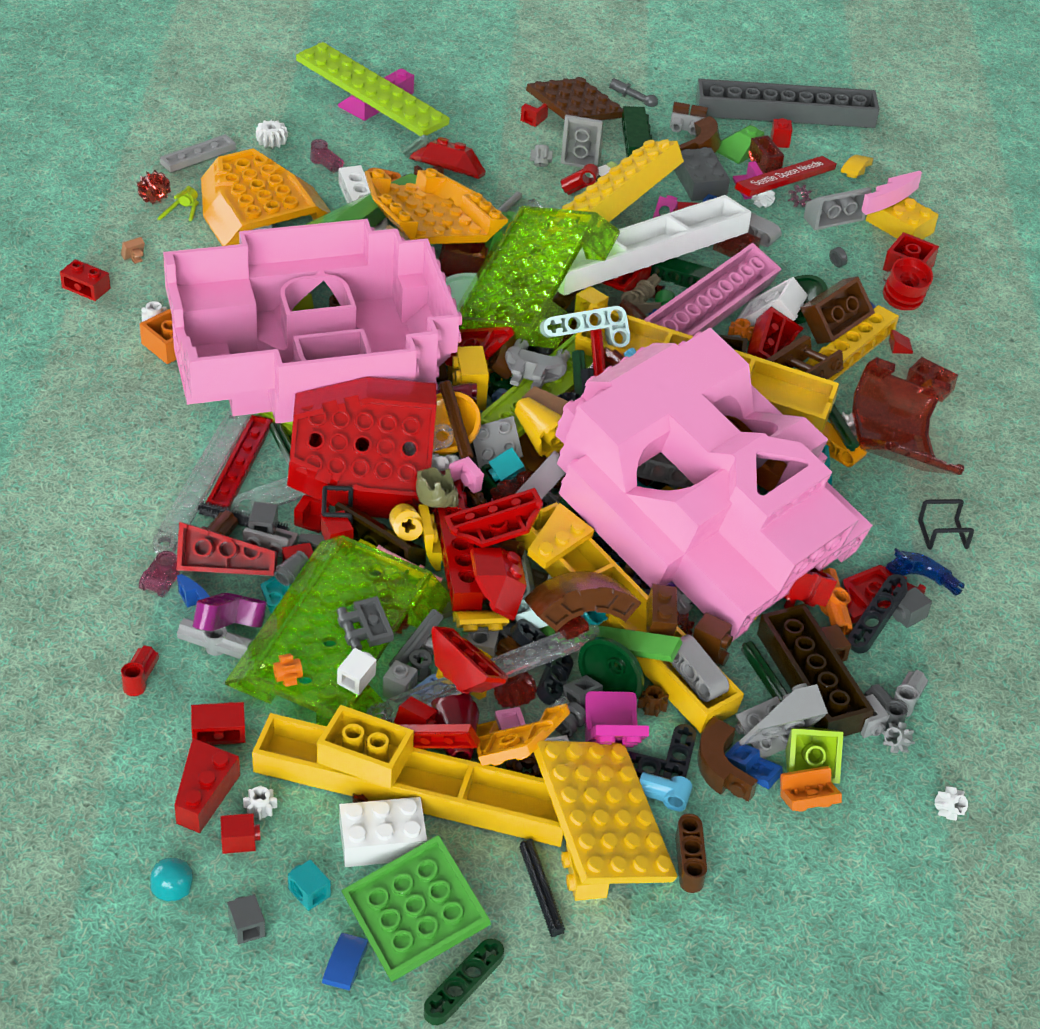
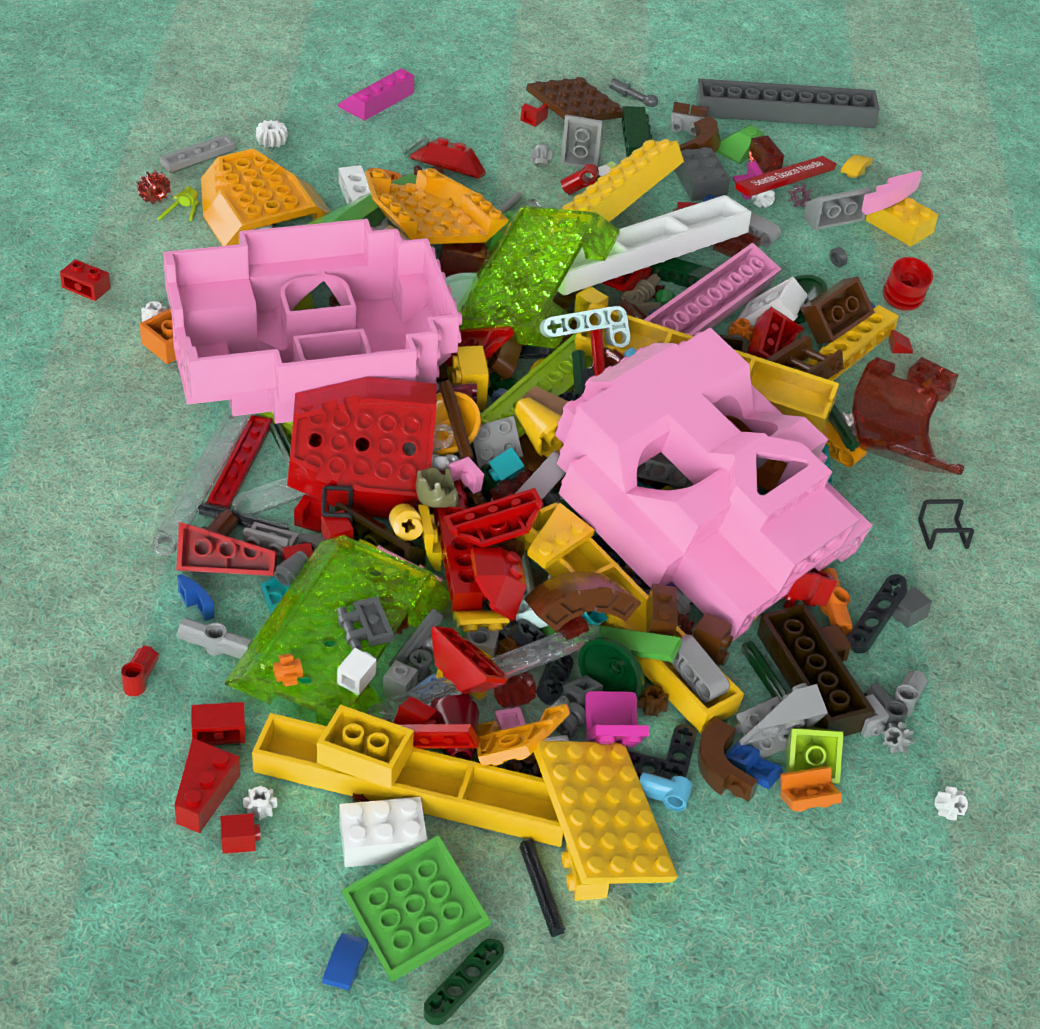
nougat tile [121,237,145,264] -> none
clear pink piece [139,551,179,597] -> none
teal hair [150,858,193,901] -> none
magenta beam [192,593,267,631] -> none
dark grey brick [227,894,266,945] -> none
dark grey brick [249,502,278,535] -> none
teal brick [288,859,331,911] -> none
lime plate [296,42,450,136] -> none
clear pink piece [310,139,344,173] -> none
light grey connector [505,339,570,389] -> none
dark pink bracket [653,195,678,218] -> none
reddish brown beam [675,813,707,893] -> none
red brick [770,118,793,148] -> none
red wing [841,565,926,624] -> none
red brick [883,232,939,273] -> none
clear blue piece [886,548,965,596] -> none

